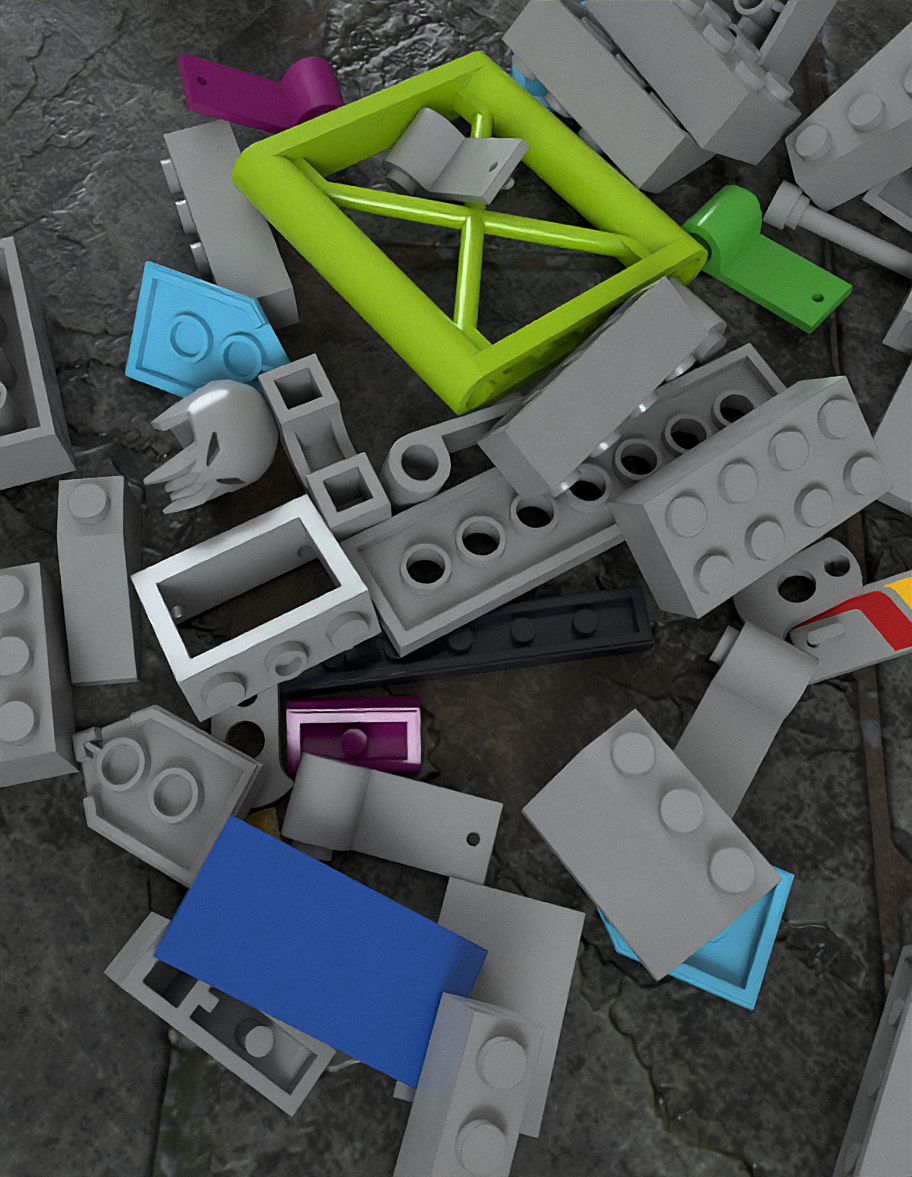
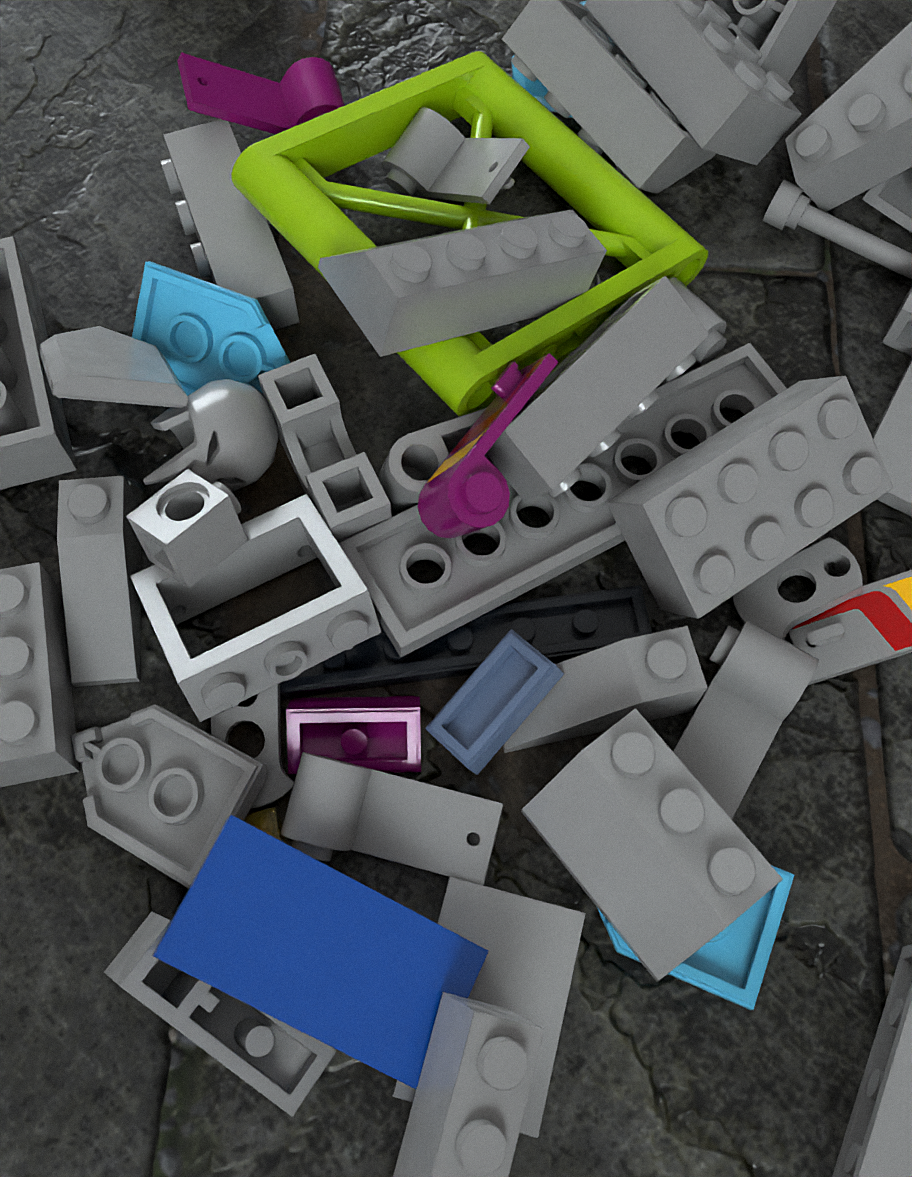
bright green door [681,185,853,334] -> none
none -> light grey tile [40,326,188,408]
none -> light grey brick [126,469,248,589]
none -> light grey slope [318,209,607,357]
none -> magenta door [418,353,558,539]
none -> sand blue tile [425,629,564,775]
none -> light grey slope [503,626,708,753]

